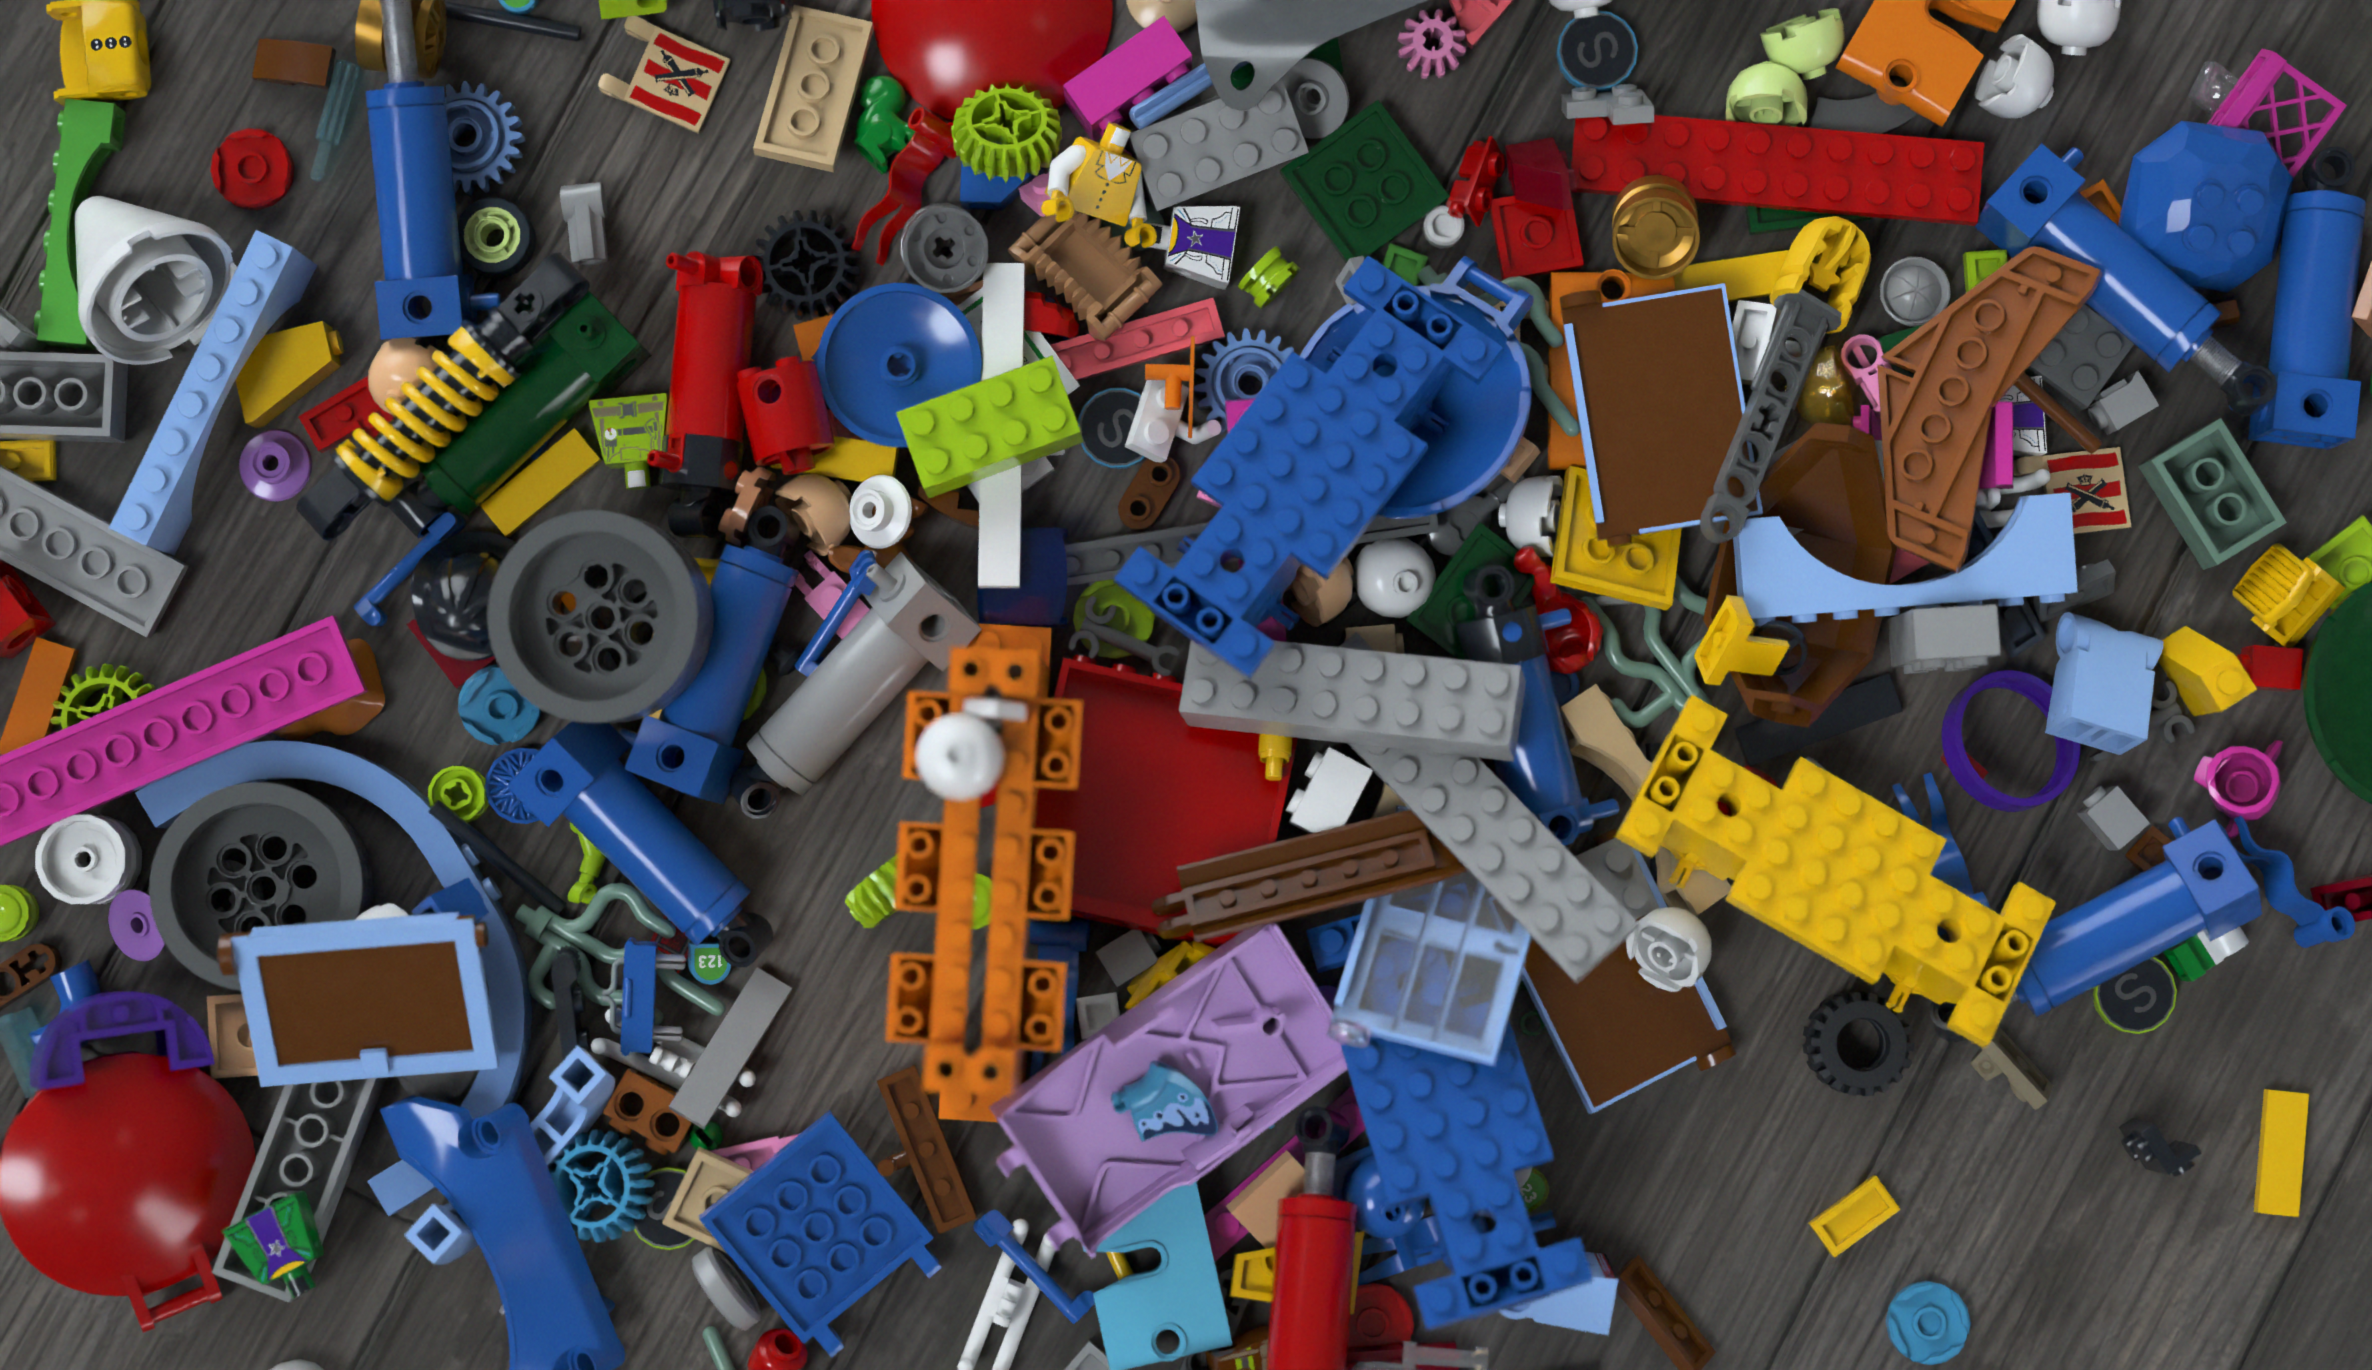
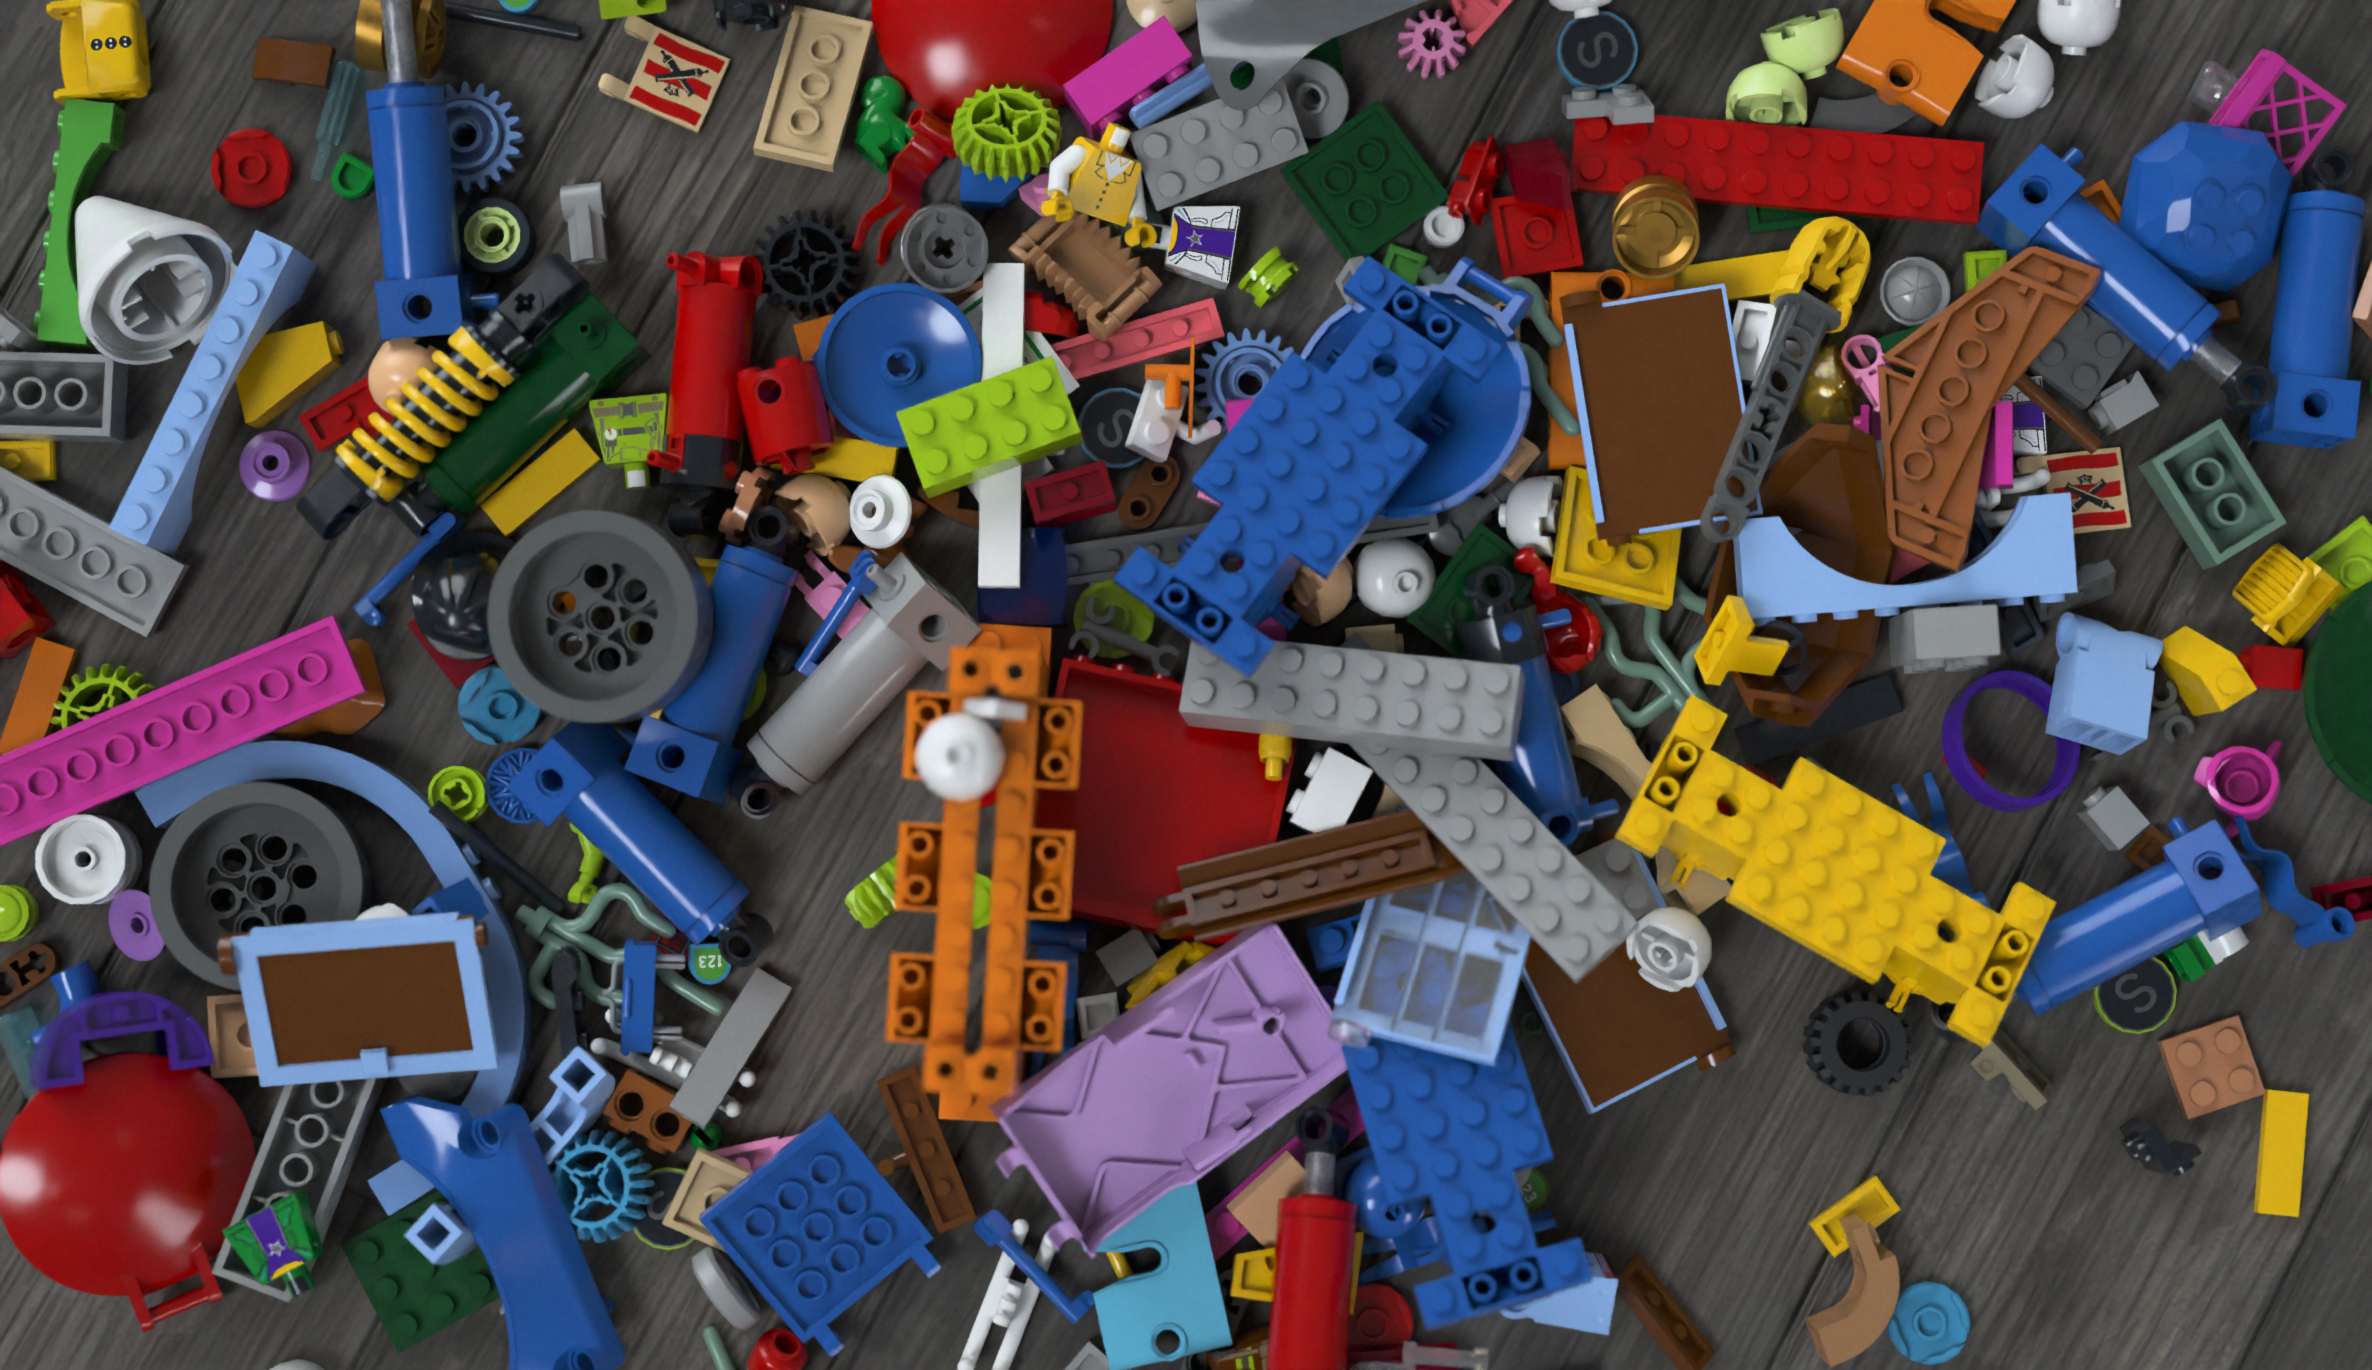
dark azure arm [1111,1061,1218,1142] -> none
none -> green tile [331,152,375,201]
none -> dark green plate [340,1190,500,1353]
none -> dark red panel [1024,460,1117,532]
none -> medium nougat arch [1805,1213,1900,1367]
none -> nougat plate [2157,1015,2266,1120]

